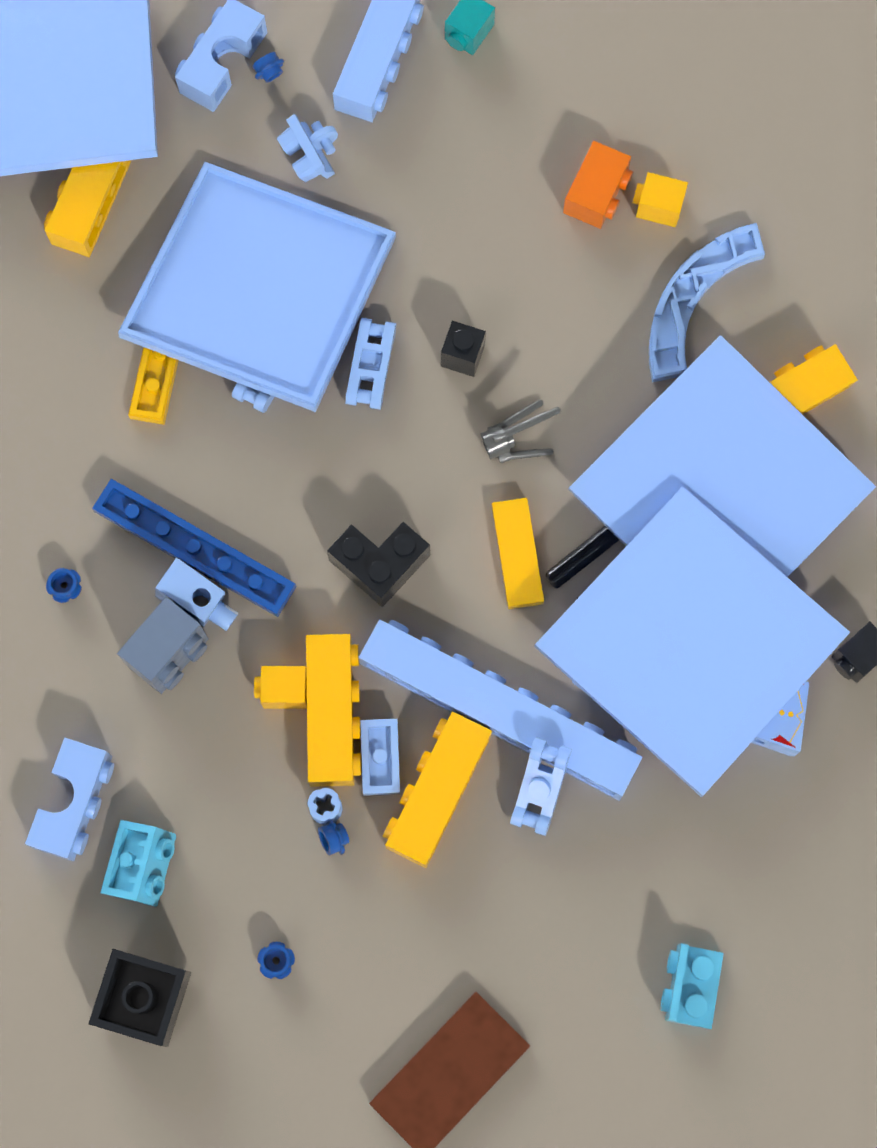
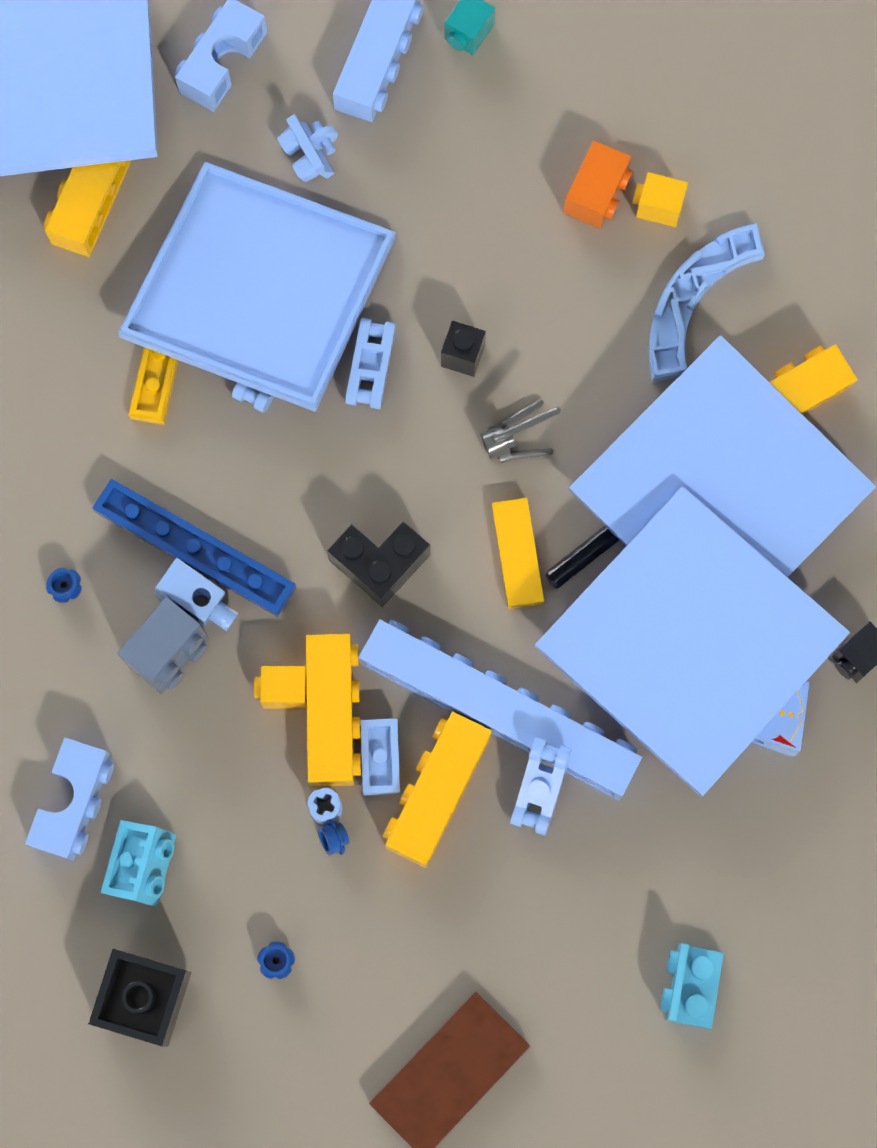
blue plate [252,52,284,83] -> none

